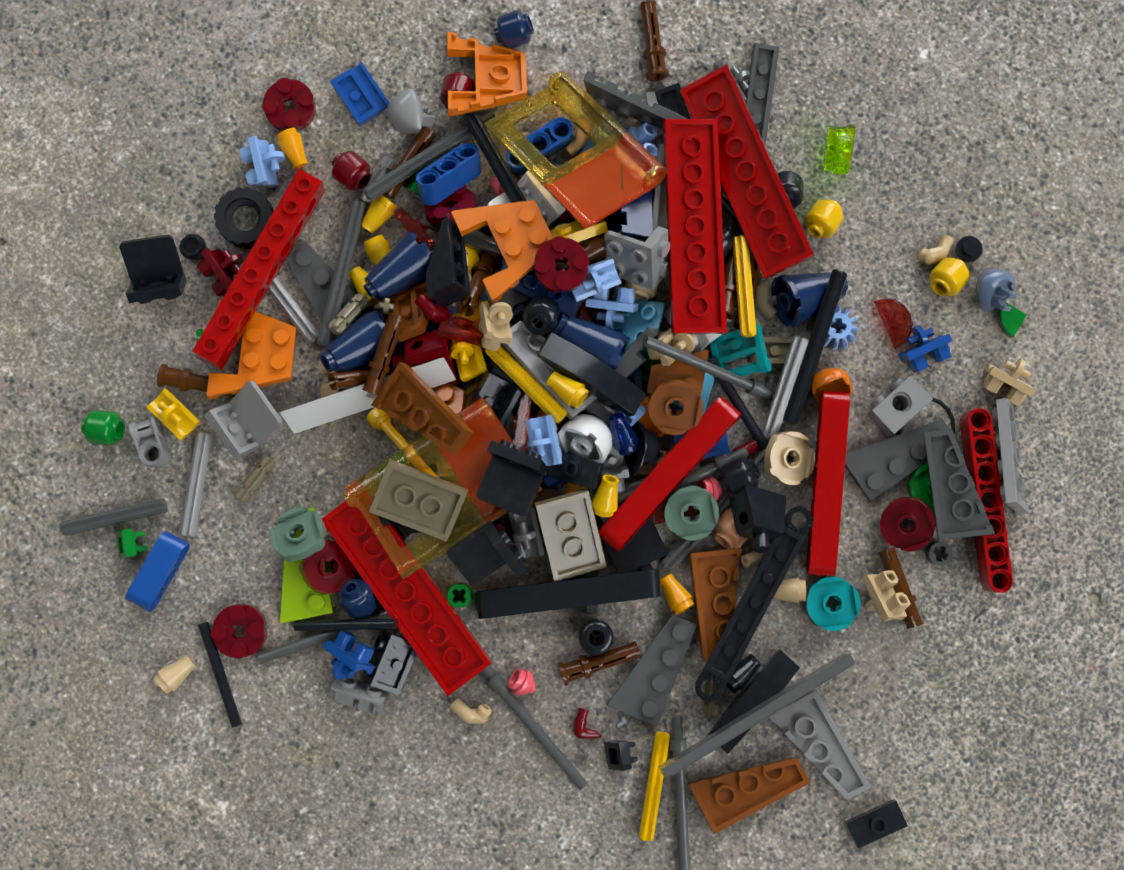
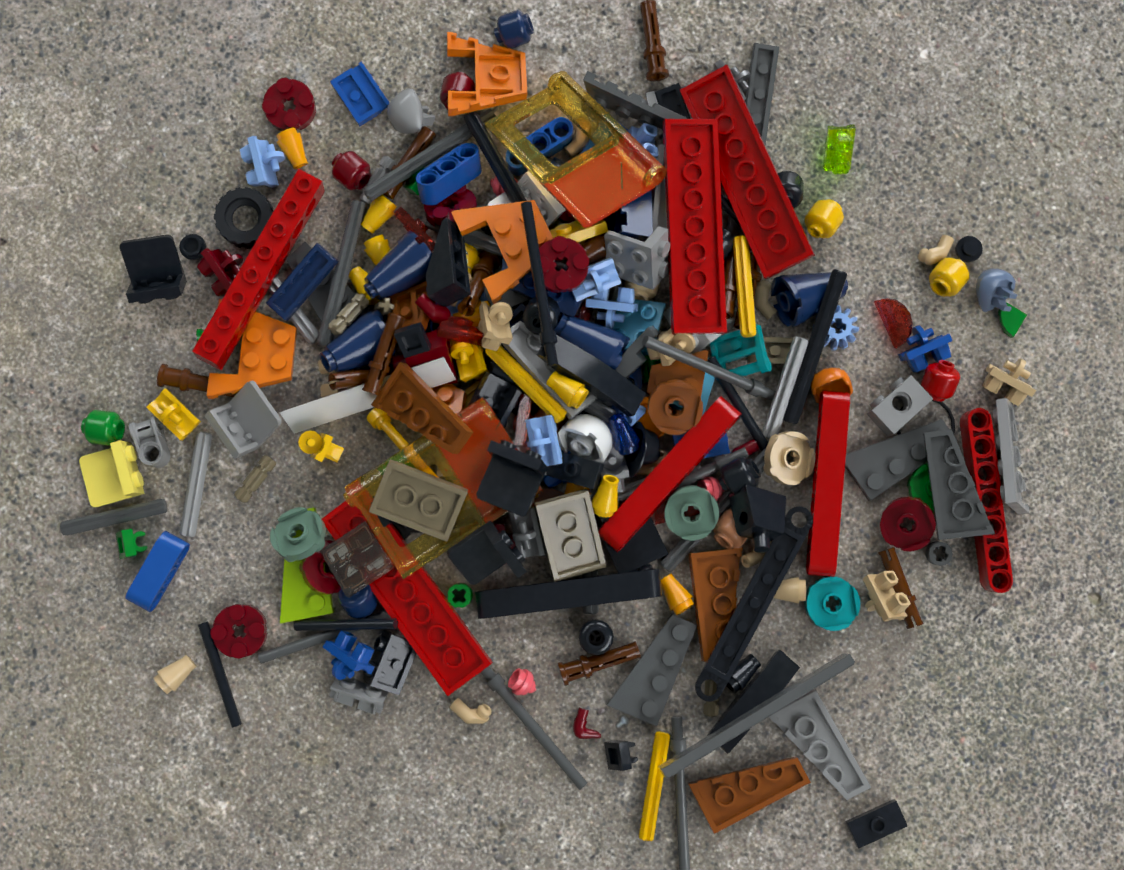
none -> light yellow bracket [79,440,145,507]
none -> dark blue plate [266,243,339,321]
none -> yellow hips [298,430,344,463]
none -> clear smoke tile [320,521,395,598]
none -> black tile [394,322,431,358]
none -> black bar [521,202,558,367]
none -> red head [921,360,961,402]

